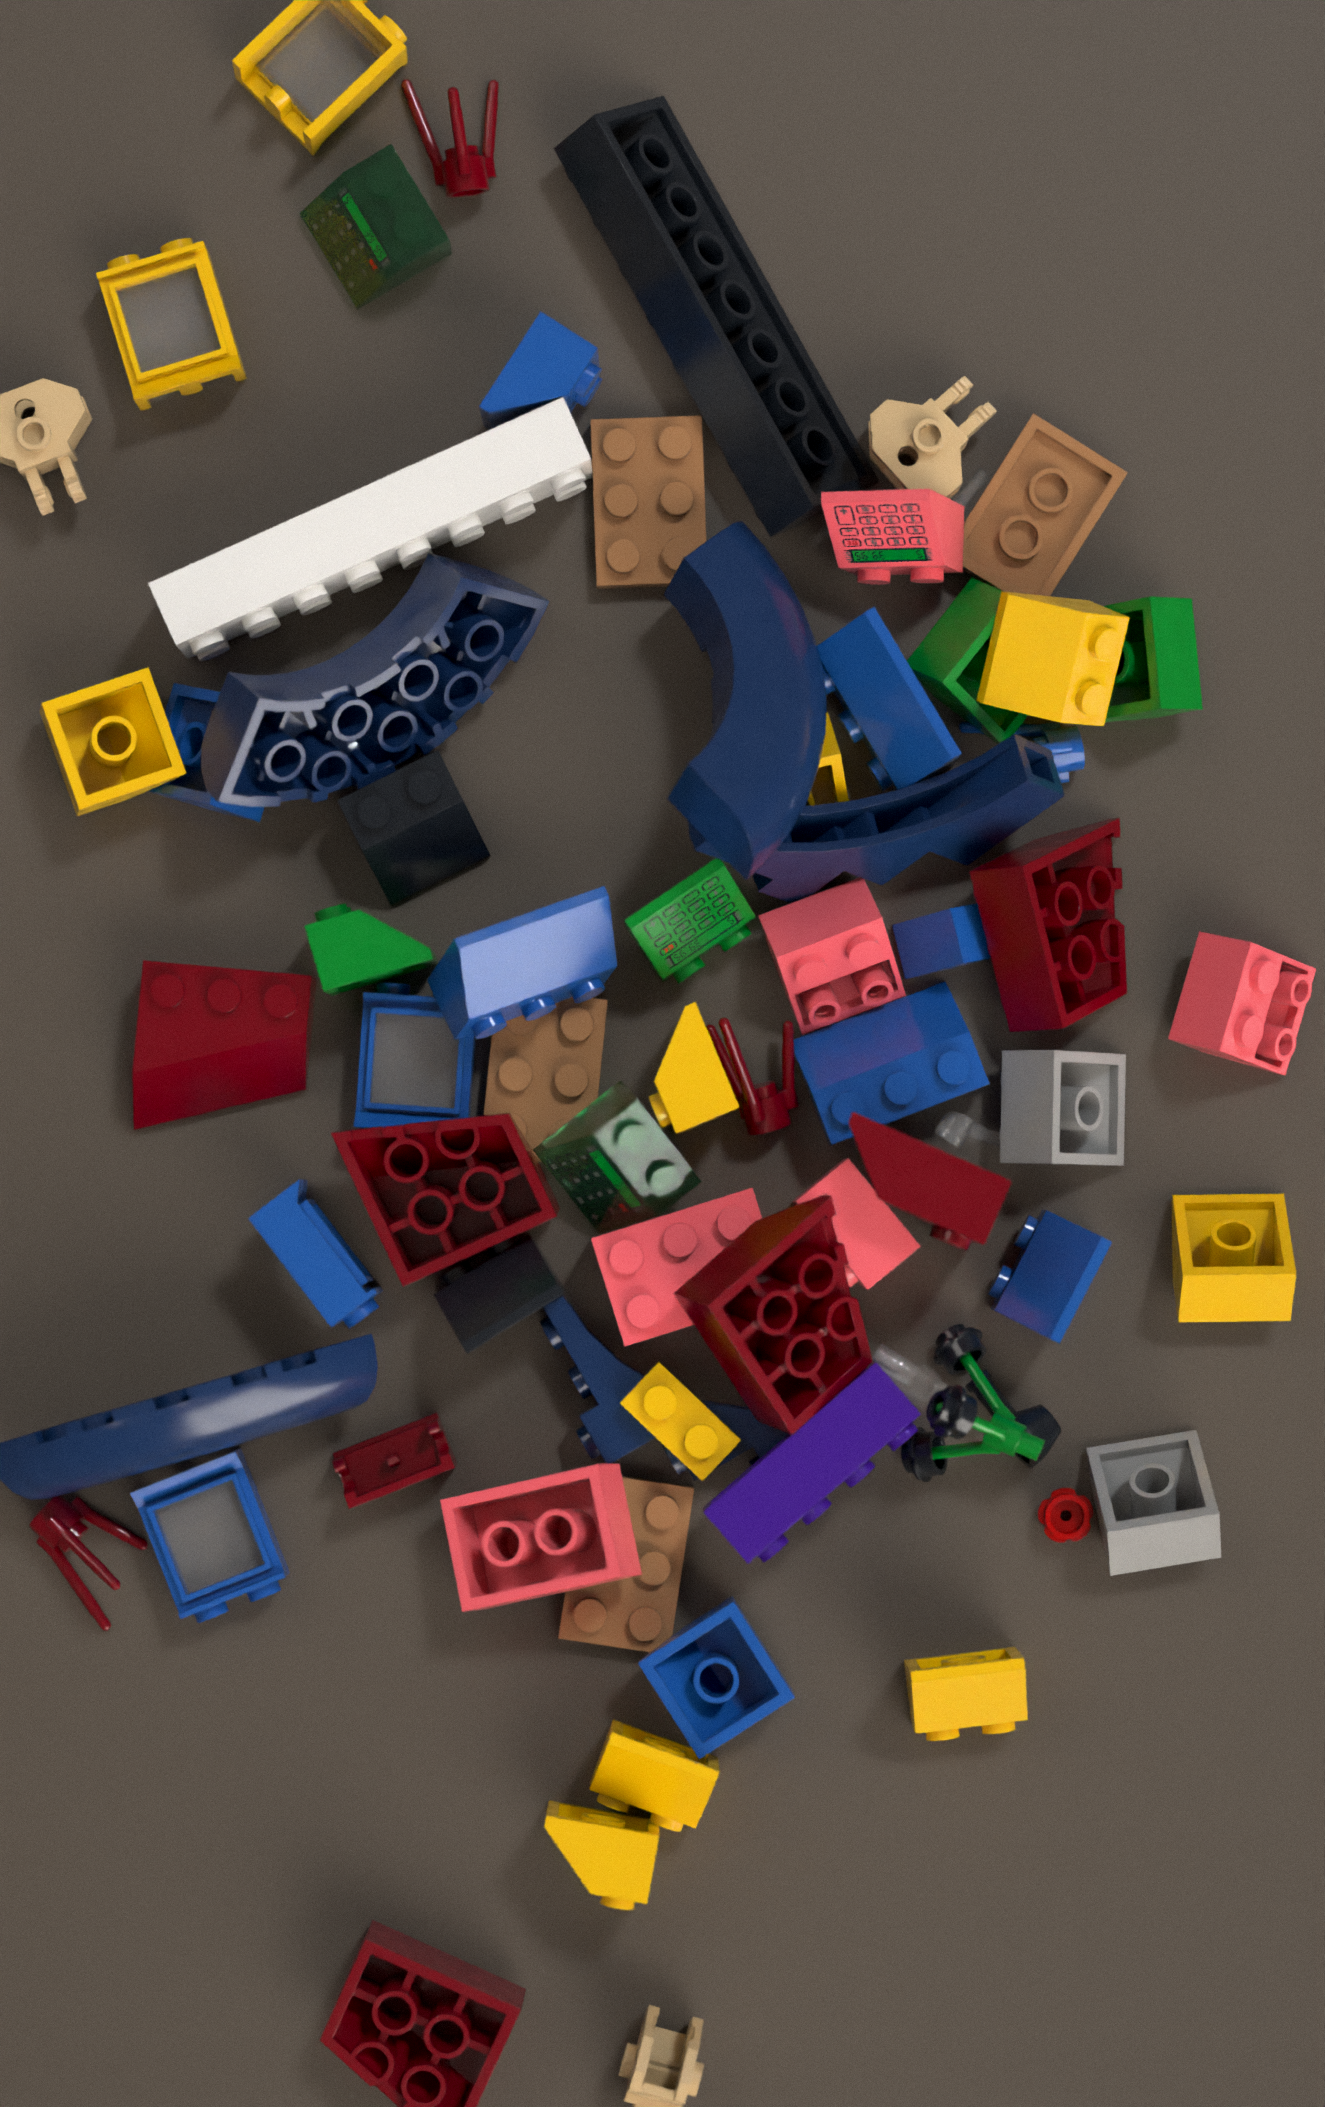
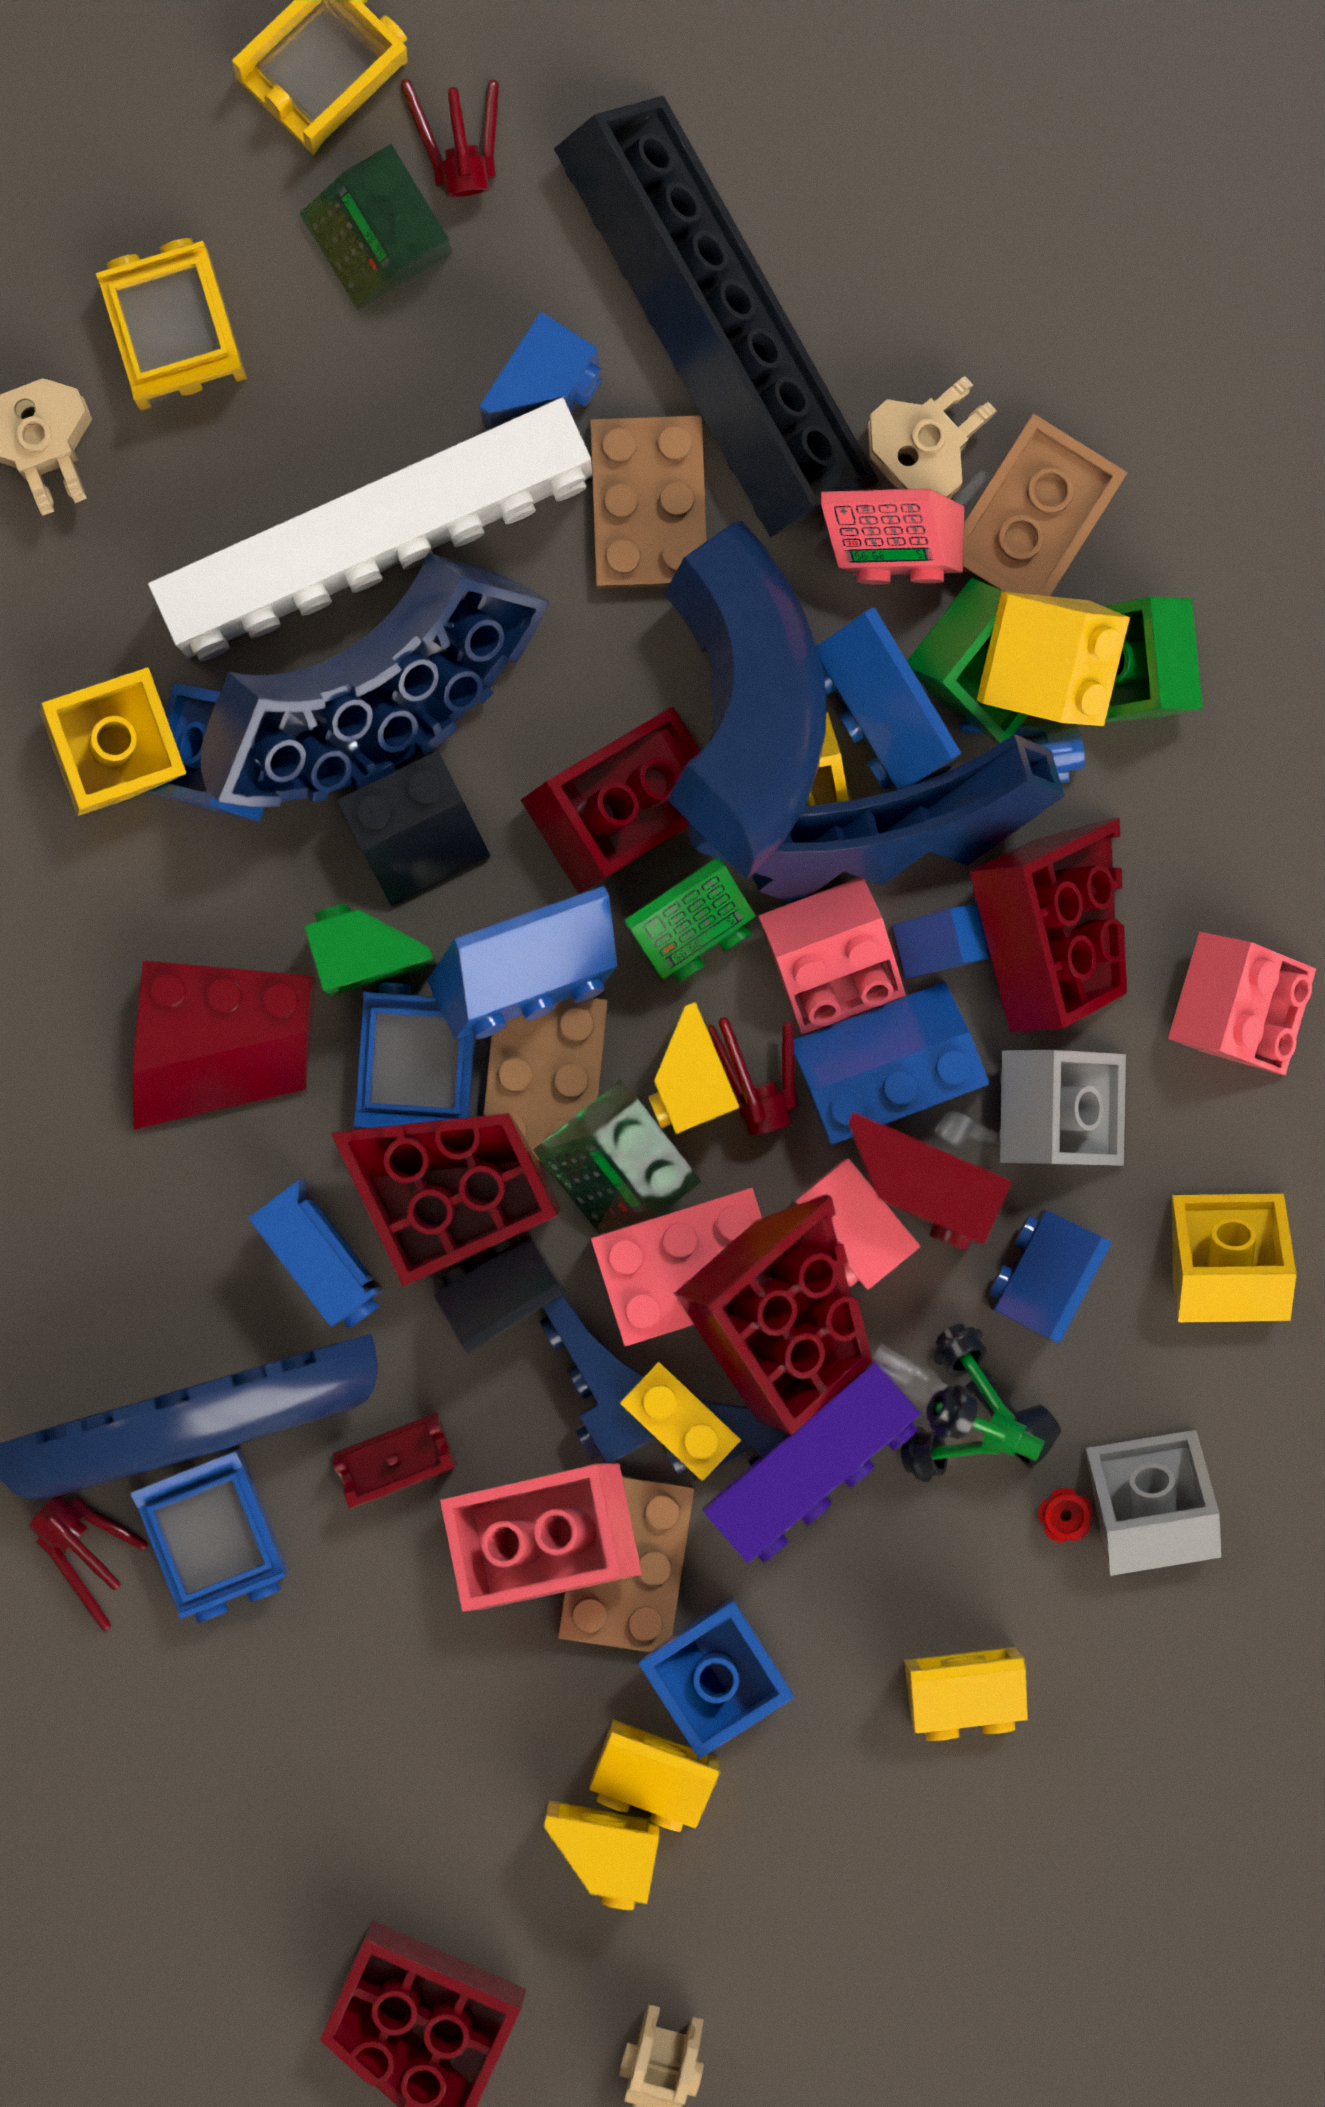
none -> dark red slope [520,706,701,895]

